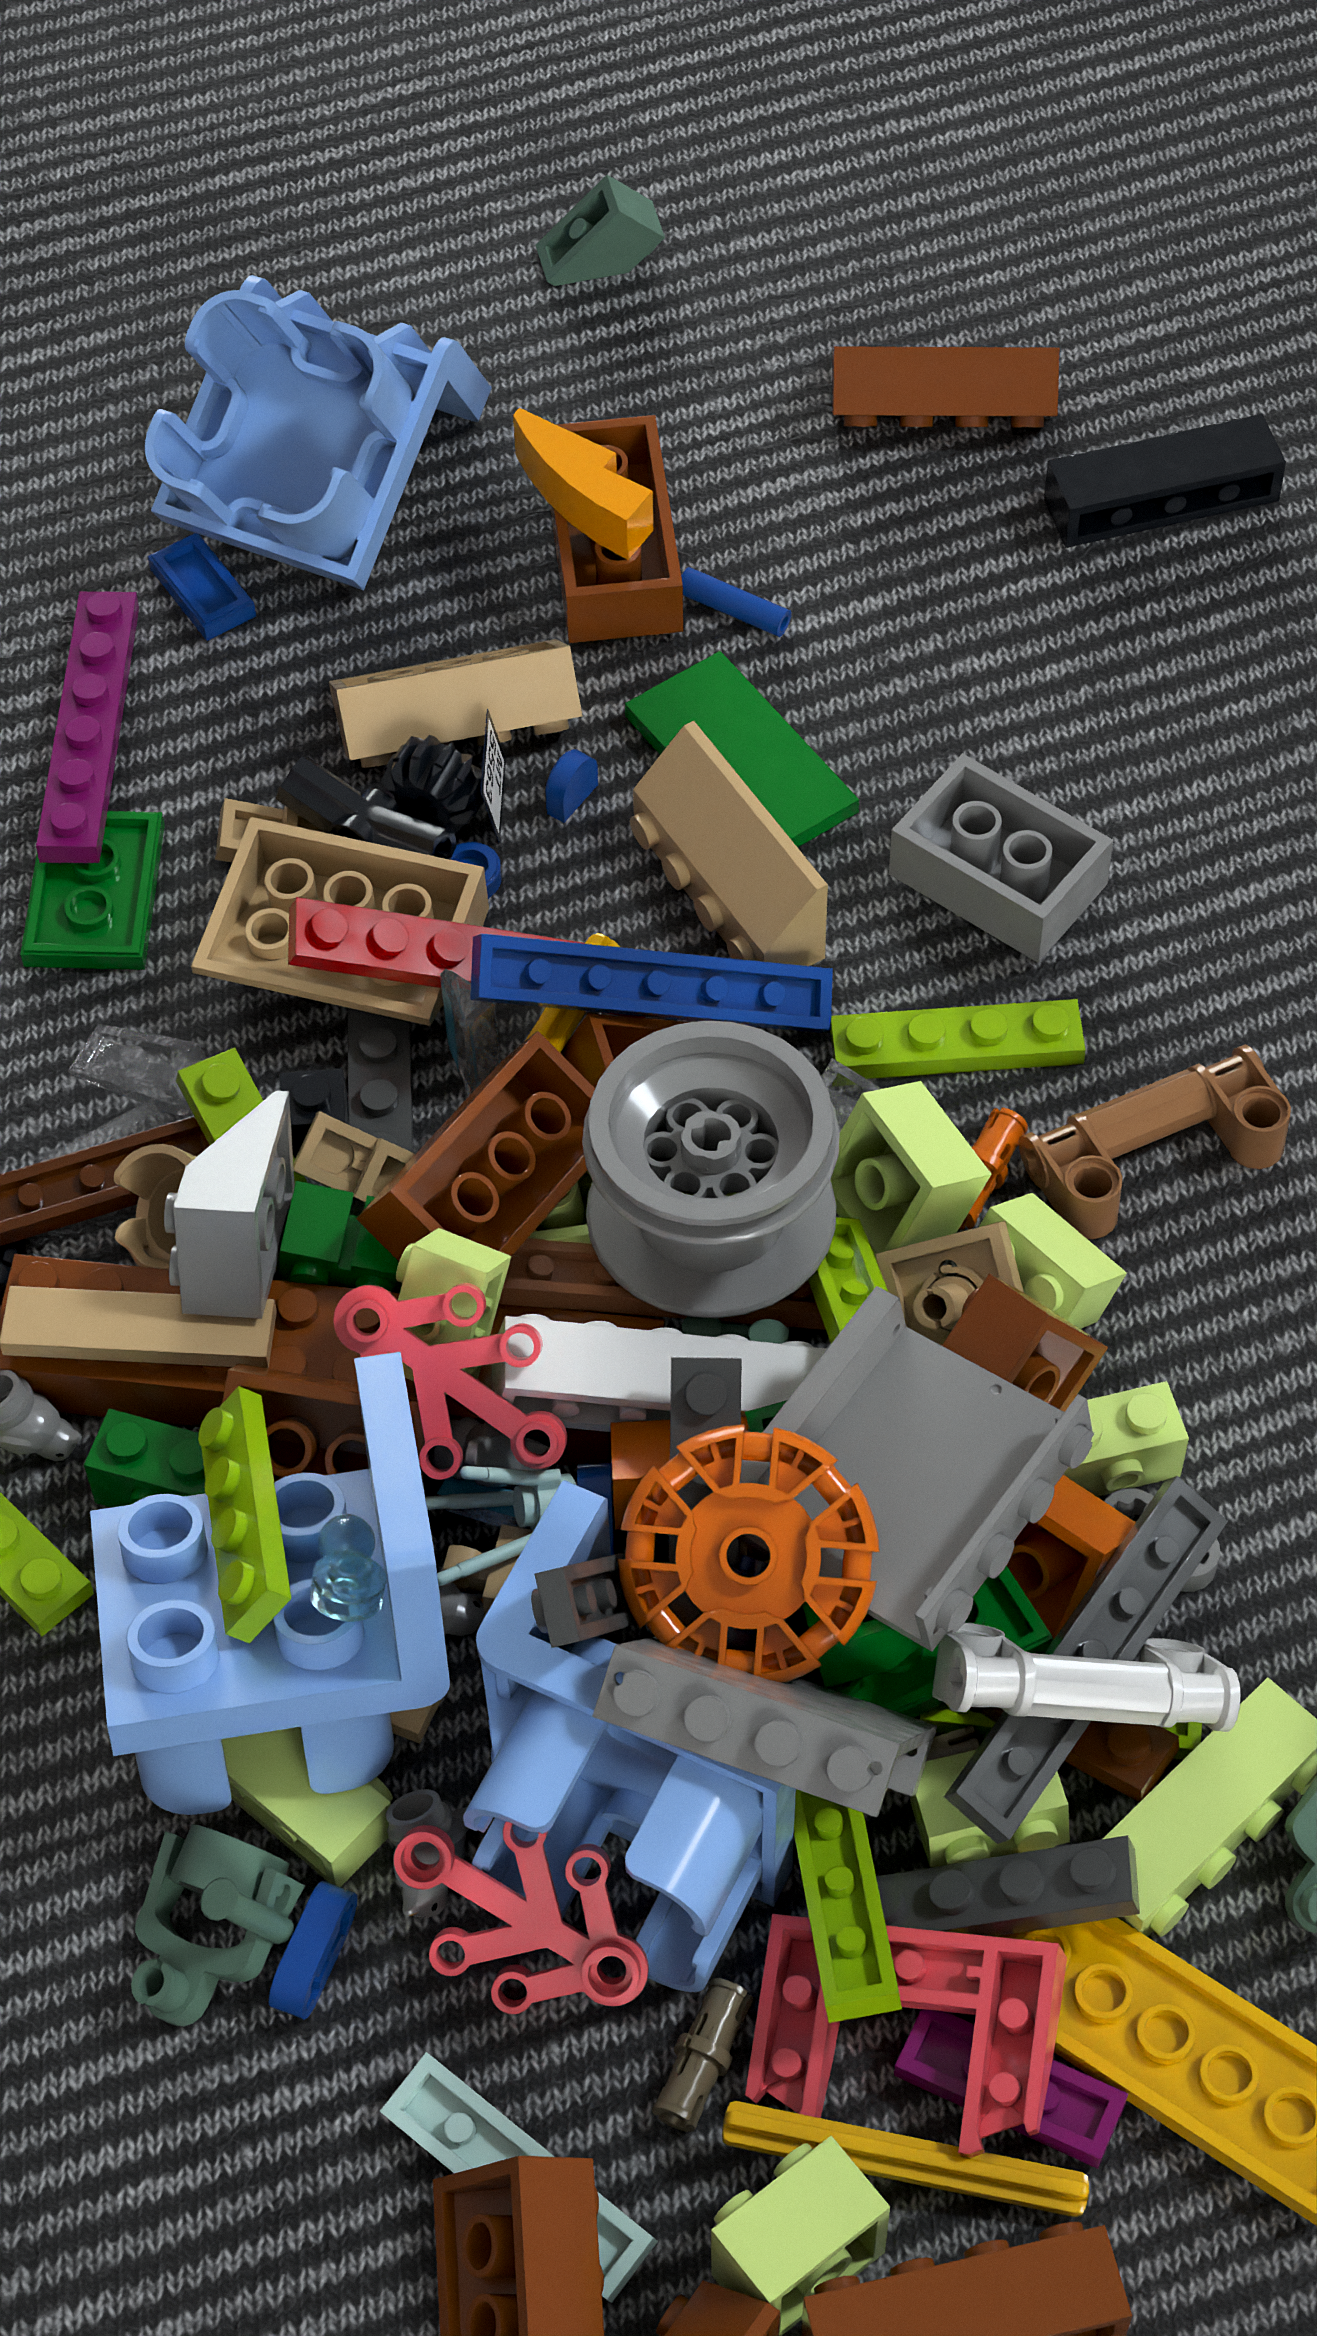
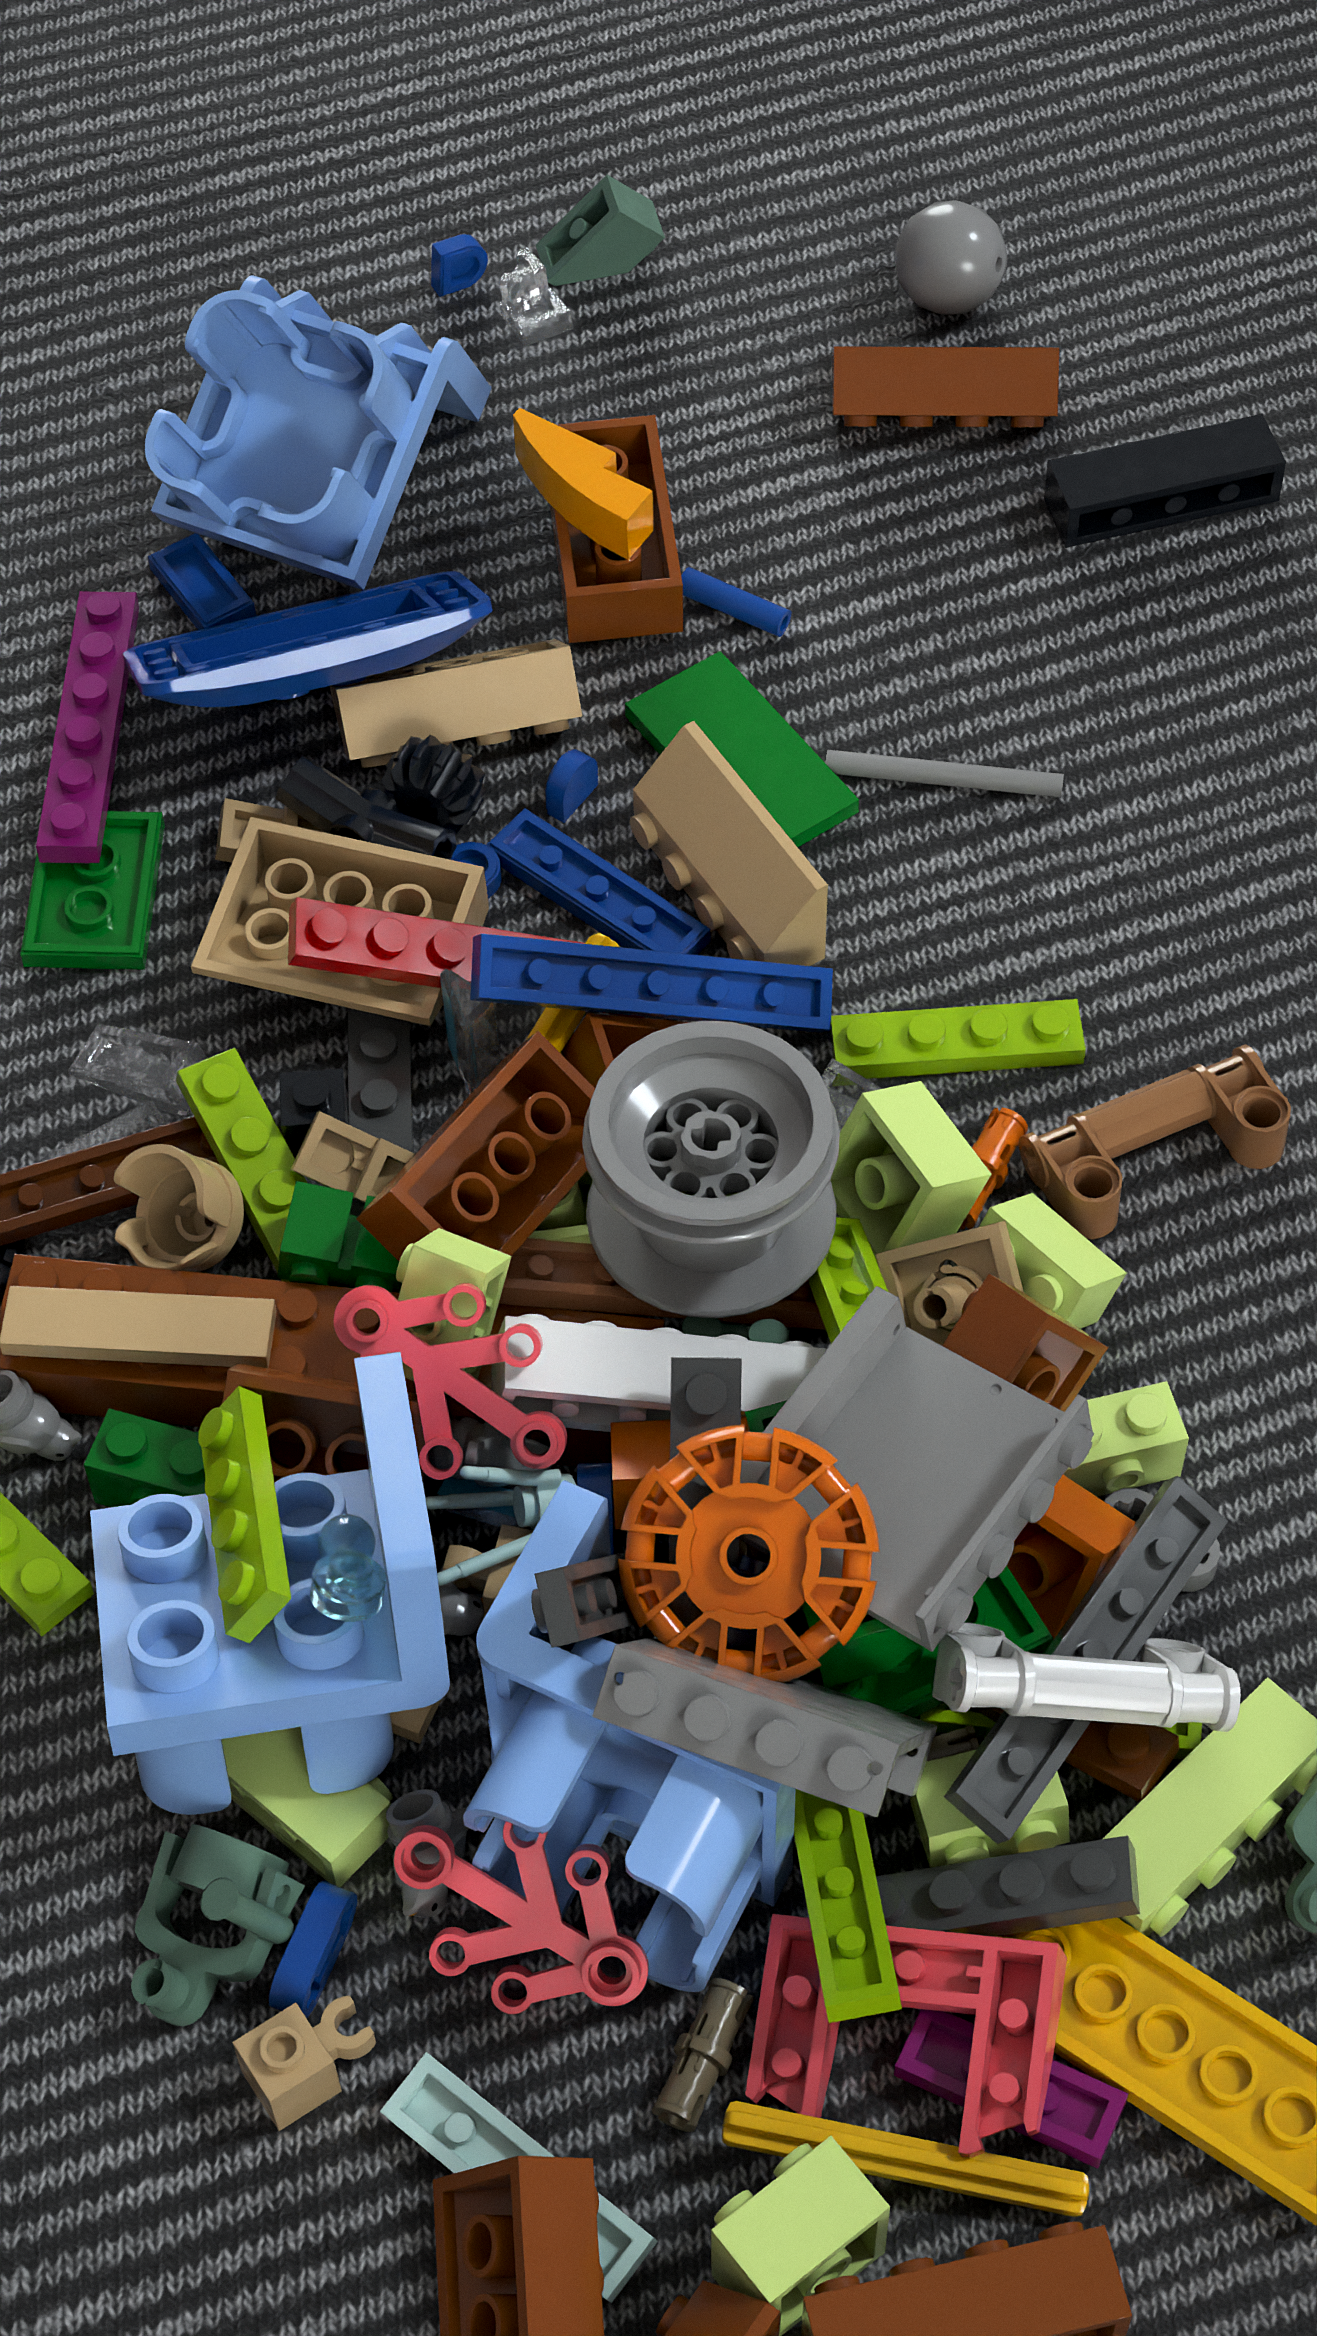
light grey slope [164,1091,295,1319] -> none
sticker [481,709,506,843] -> none
light grey brick [889,753,1113,963] -> none
none -> blue wedge [123,571,493,707]
none -> tan brick [232,1996,376,2131]
none -> blue tile [431,234,488,297]
none -> blue tile [486,808,711,955]
none -> clear slope [499,247,573,347]
none -> light grey bar [825,750,1064,798]
none -> light grey piece [894,200,1007,315]

